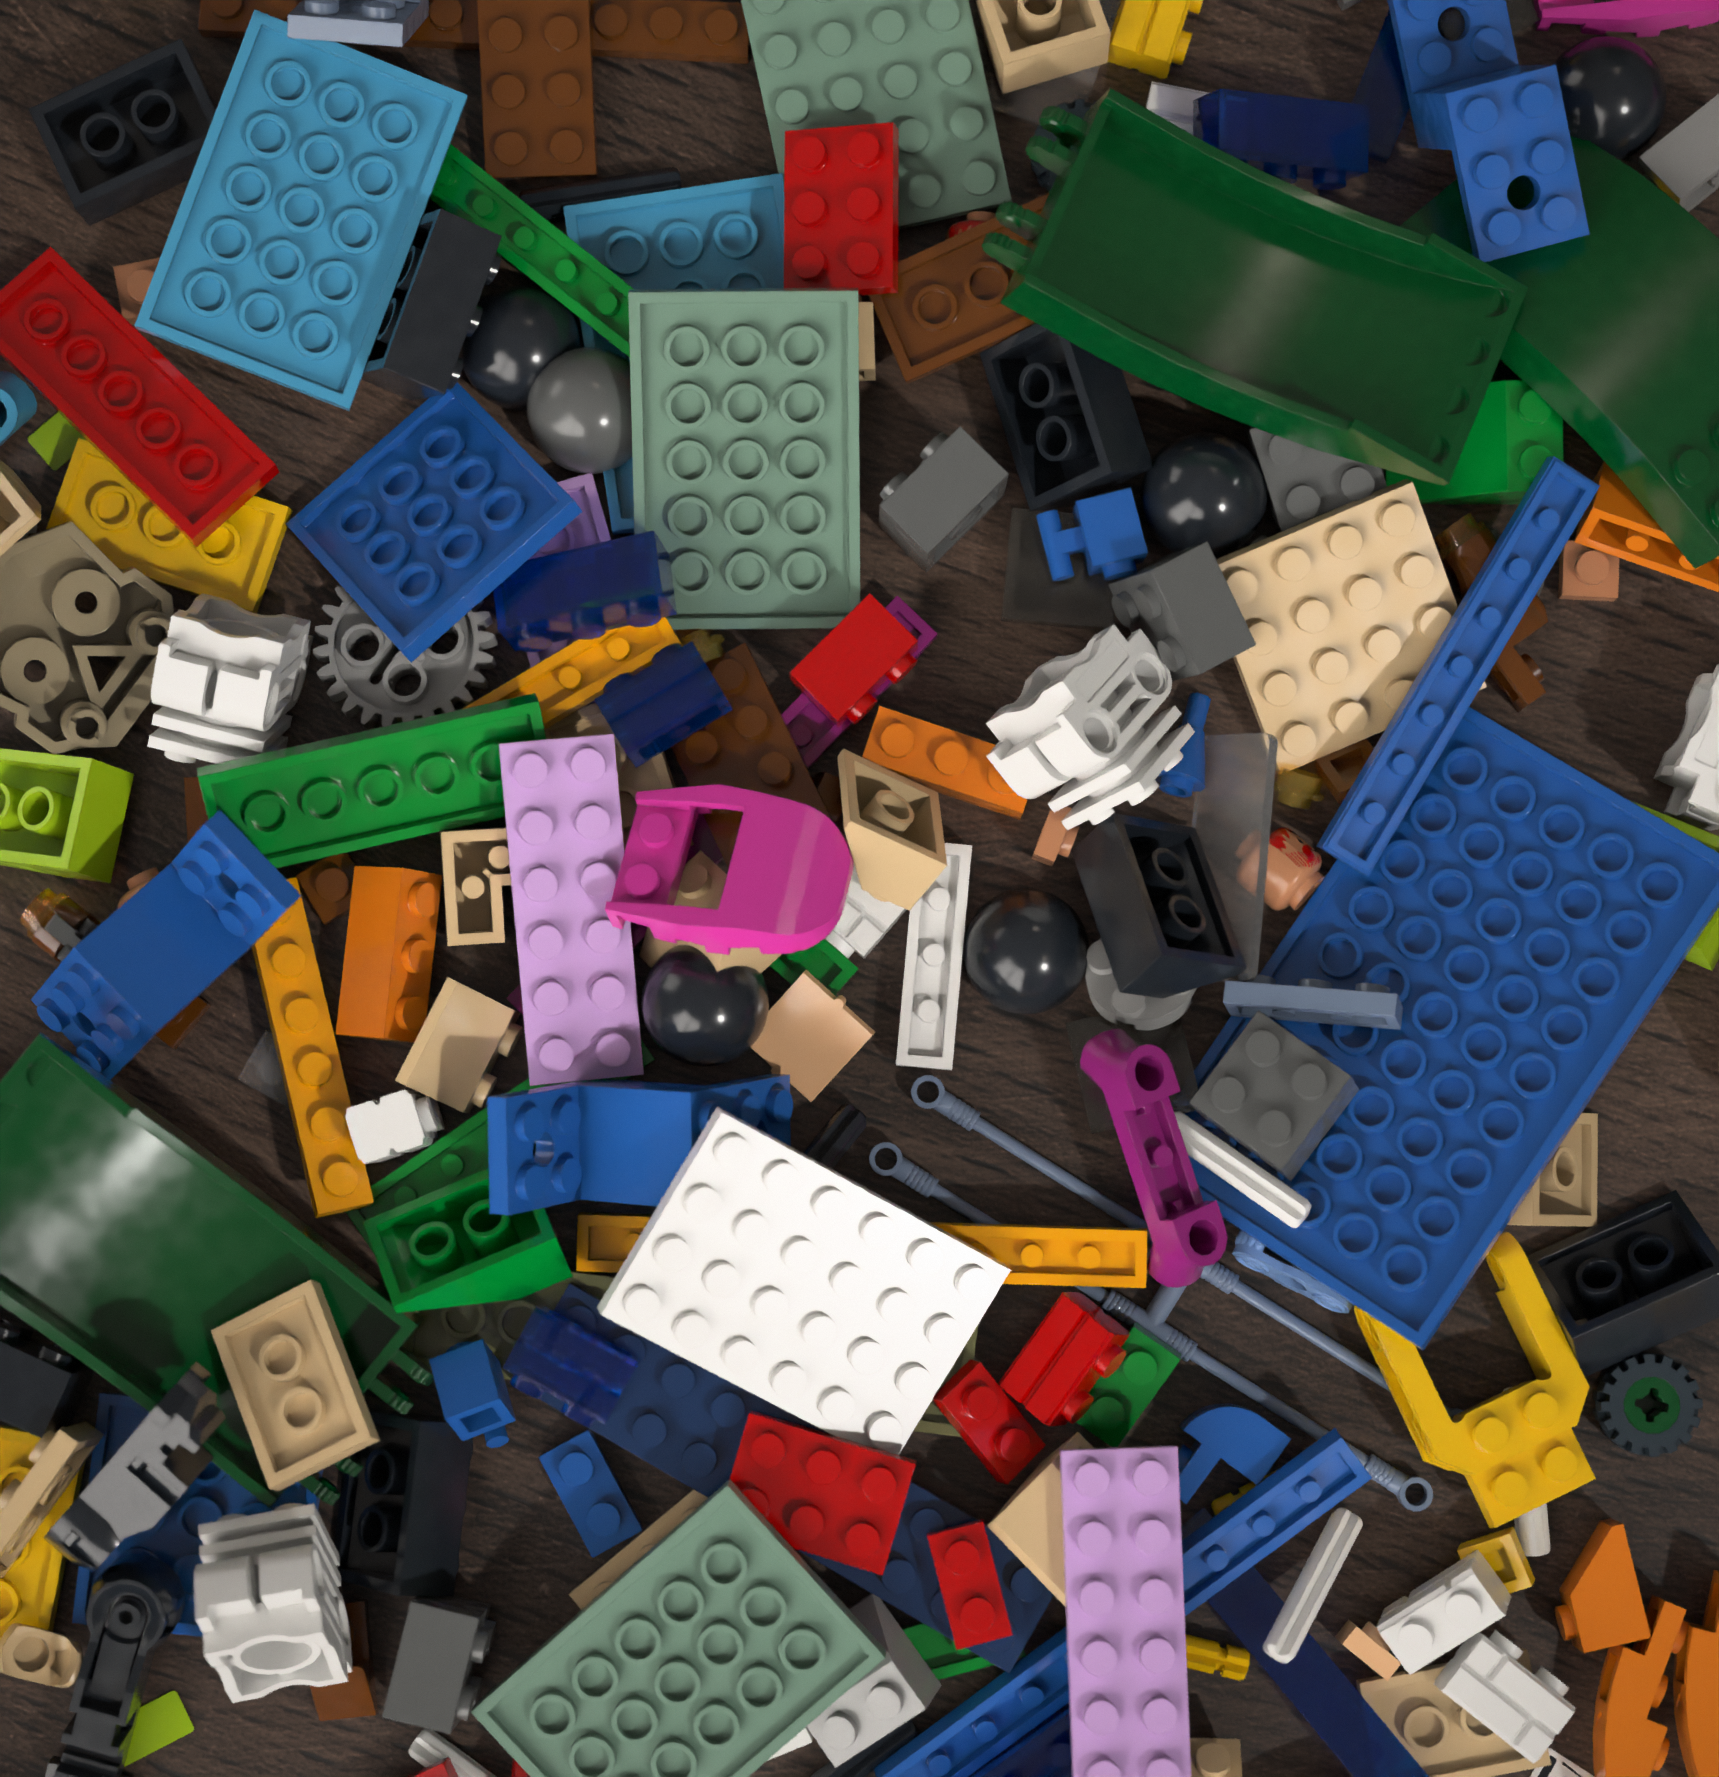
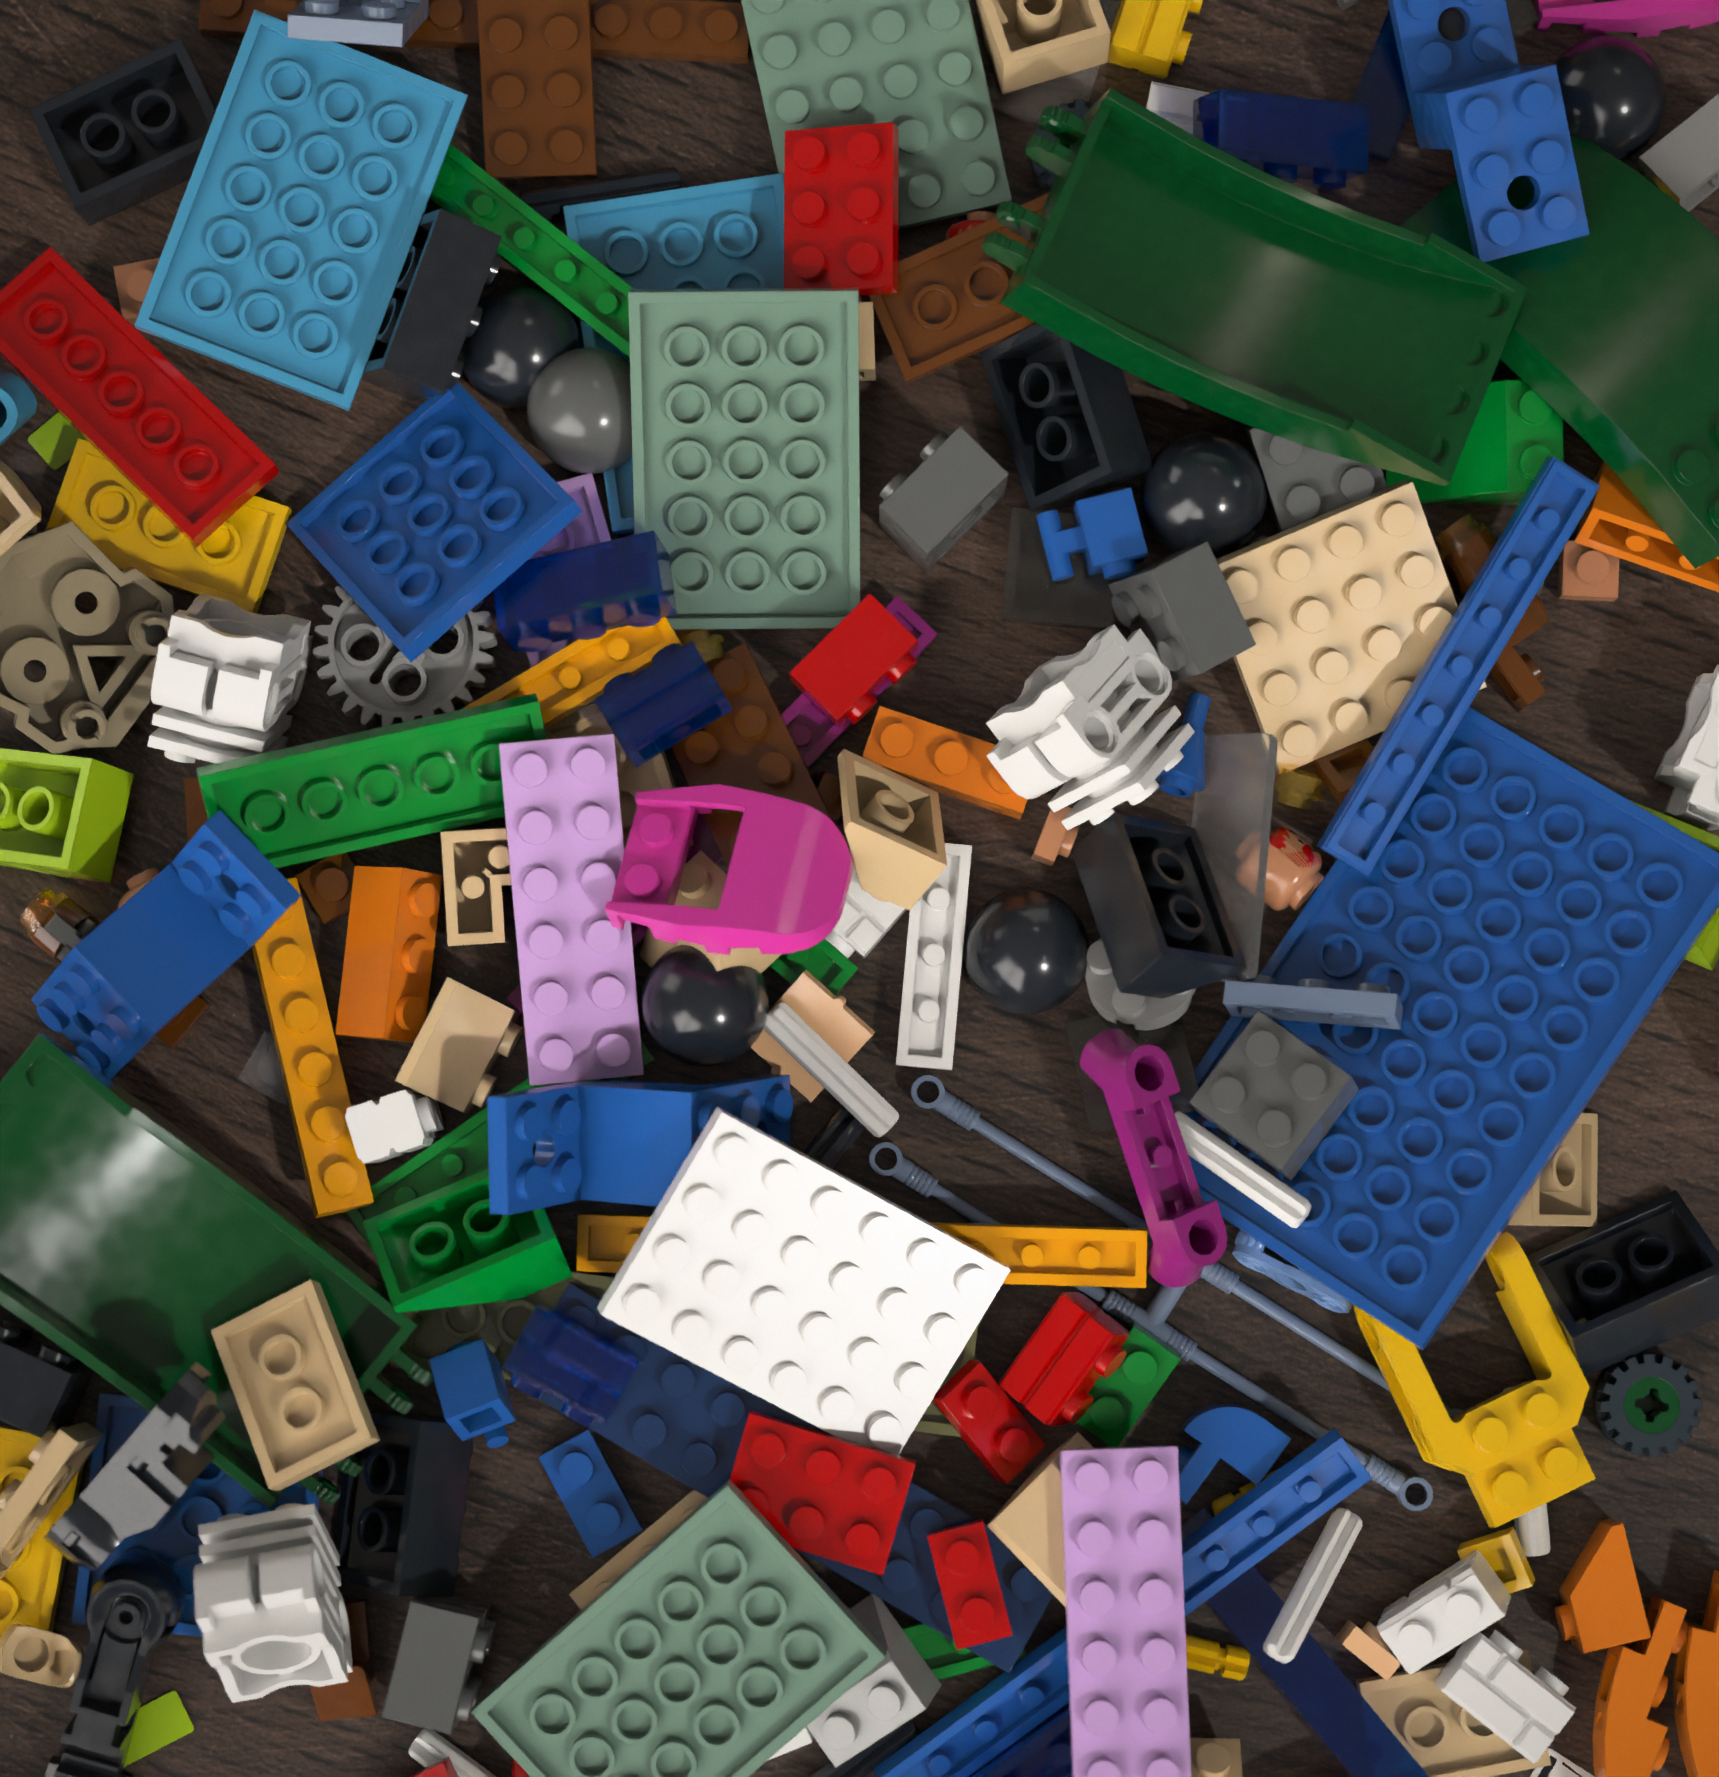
none -> white axle [763,1002,899,1138]

